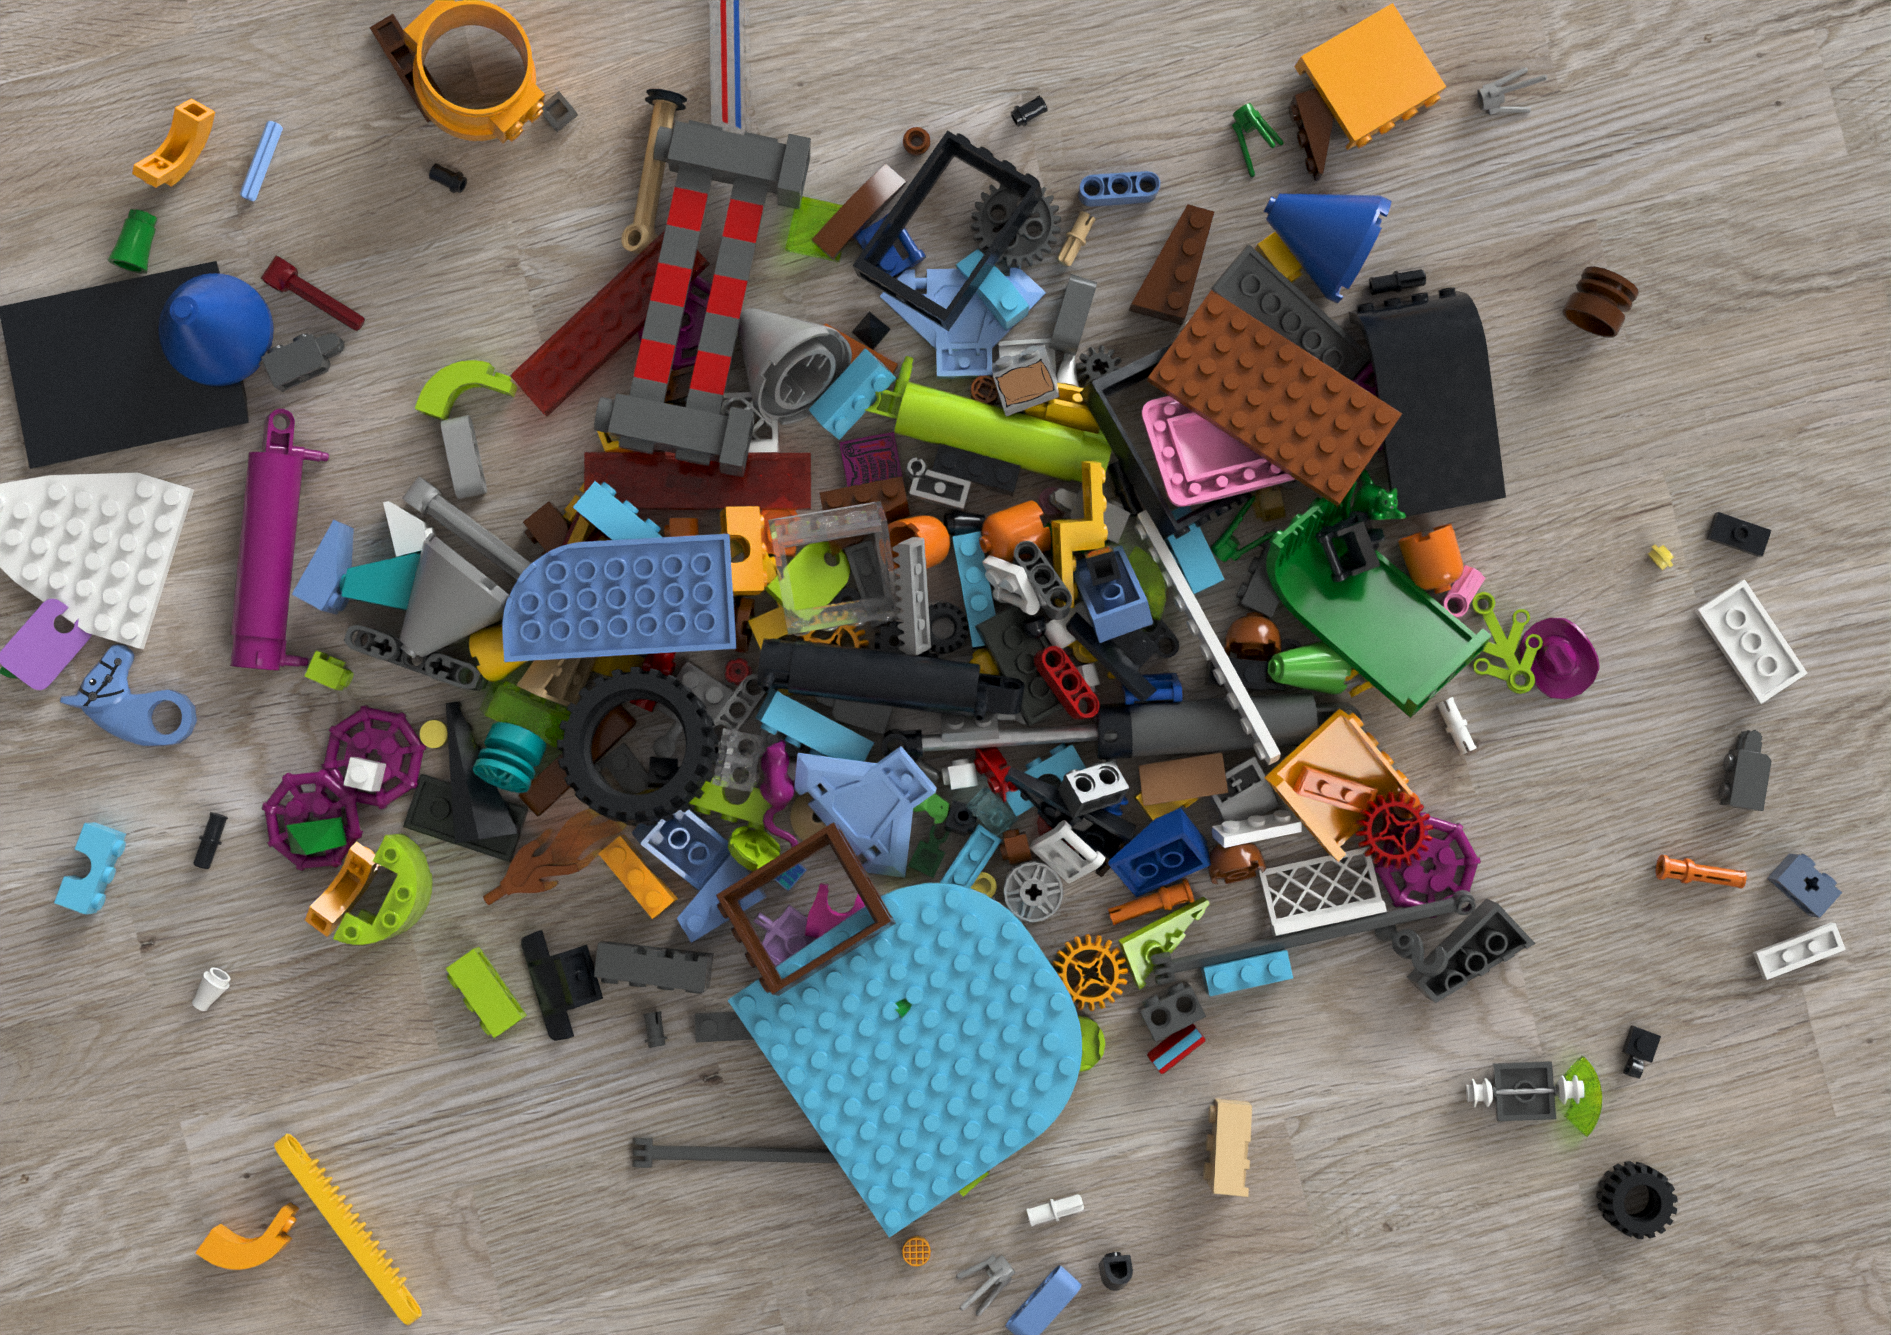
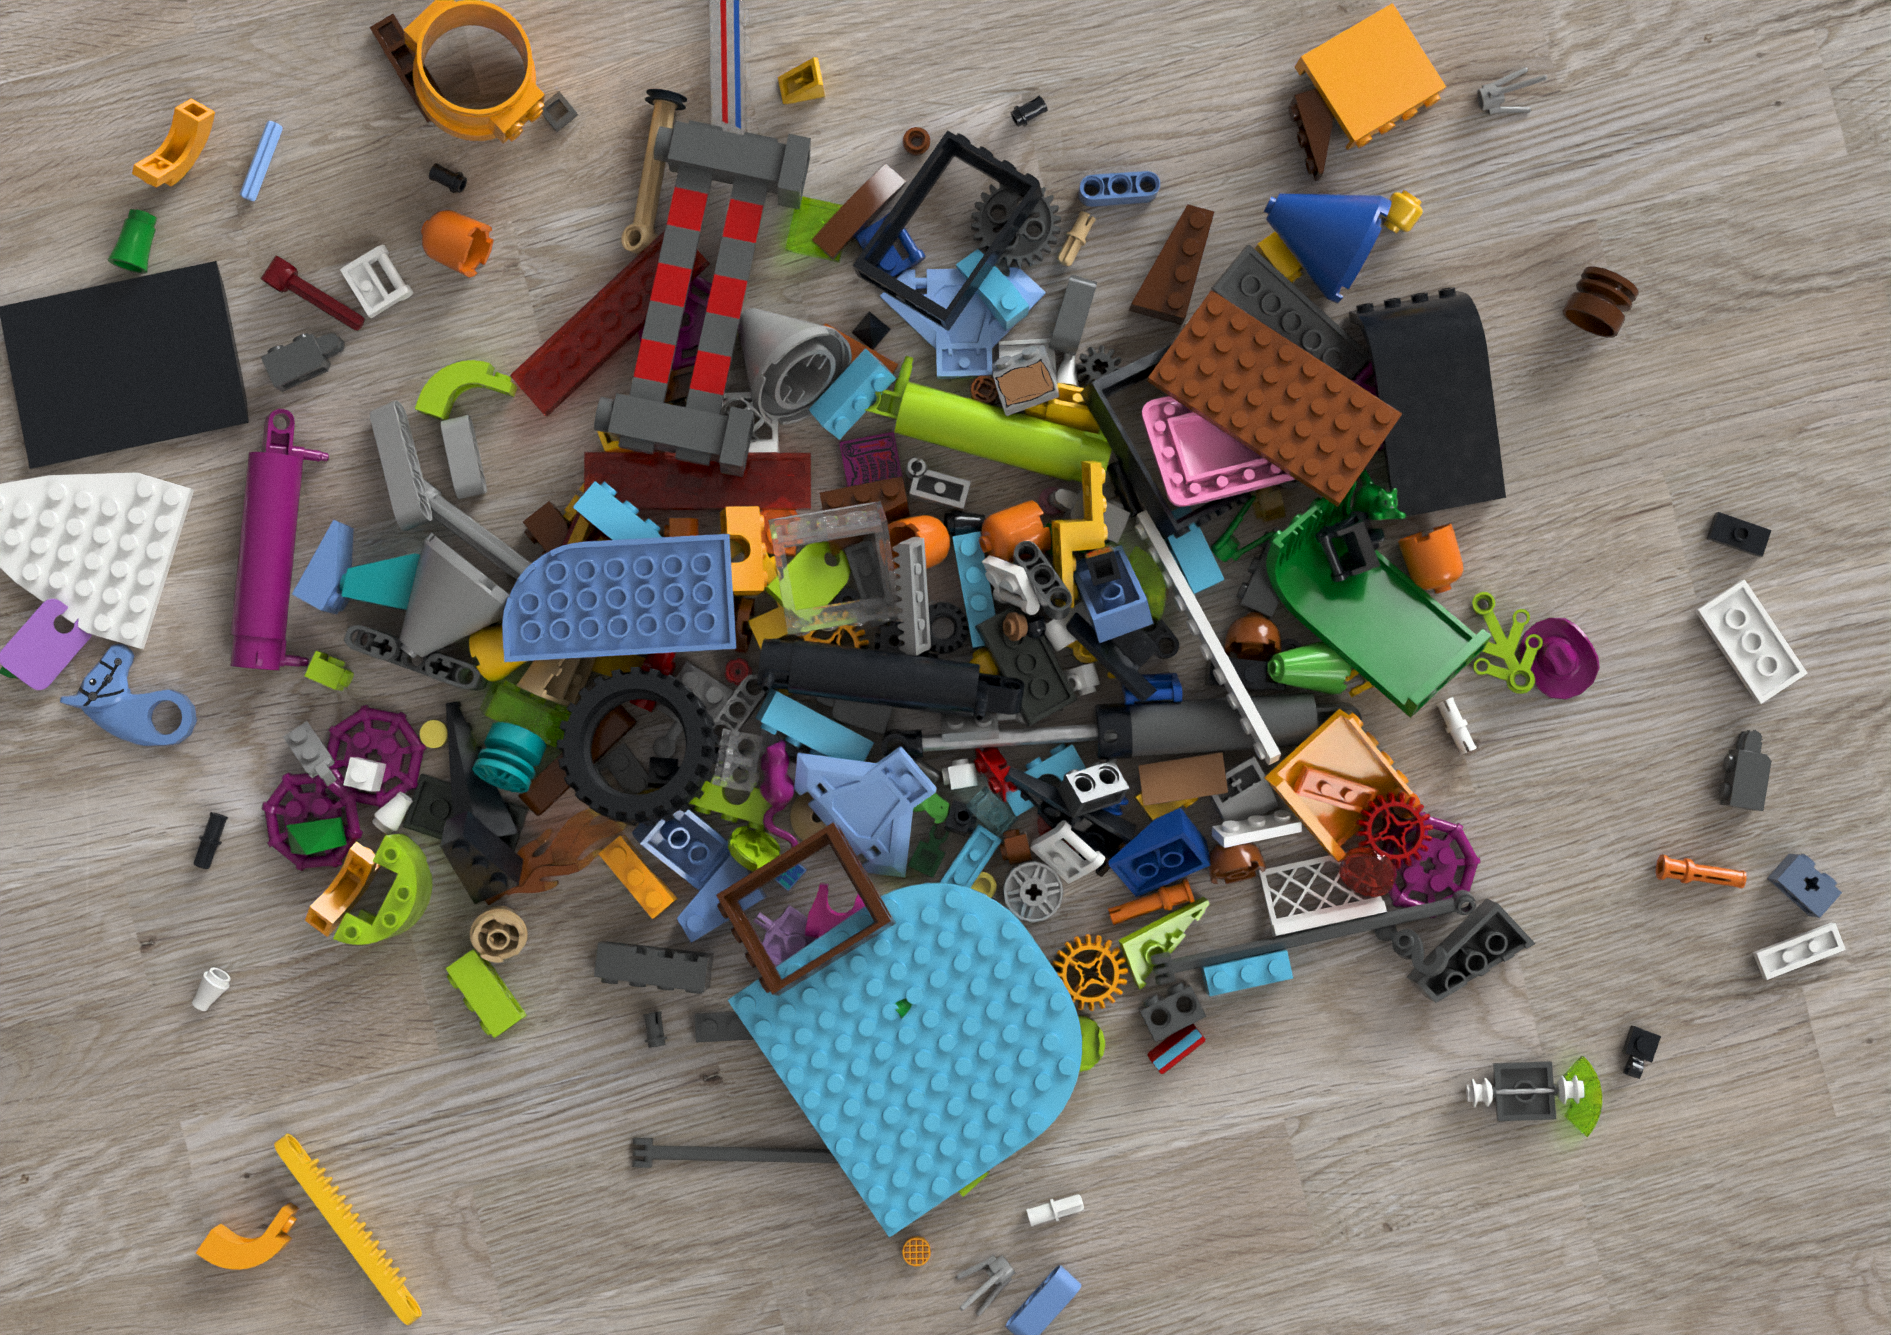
medium azure arch [54,822,126,915] -> none
blue cone [158,273,274,386] -> none
white slope [383,501,436,557] -> none
black plate [521,930,603,1041] -> none
black arch [932,444,1021,496] -> none
red beam [1034,646,1099,720] -> none
black plate [1098,1252,1133,1291] -> none
tan wedge [1203,1098,1252,1197] -> none
green plant [1232,103,1284,177] -> none
black axle [1369,269,1426,295] -> none
bright pink piece [1438,565,1485,618] -> none
black tyre [1596,1161,1678,1239] -> none
light yellow plate [1648,544,1674,571] -> none
none -> light grey hinge [283,721,337,786]
none -> white plate [340,245,413,318]
none -> light grey beam [370,400,432,531]
none -> white cone [372,792,413,835]
none -> orange cylinder [421,210,494,278]
none -> black wedge [440,811,524,904]
none -> tan cone [470,906,528,963]
none -> yellow slope [778,57,825,104]
none -> medium nougat plate [1003,612,1028,641]
none -> clear red tile [1339,847,1397,897]
none -> yellow head [1381,190,1423,234]

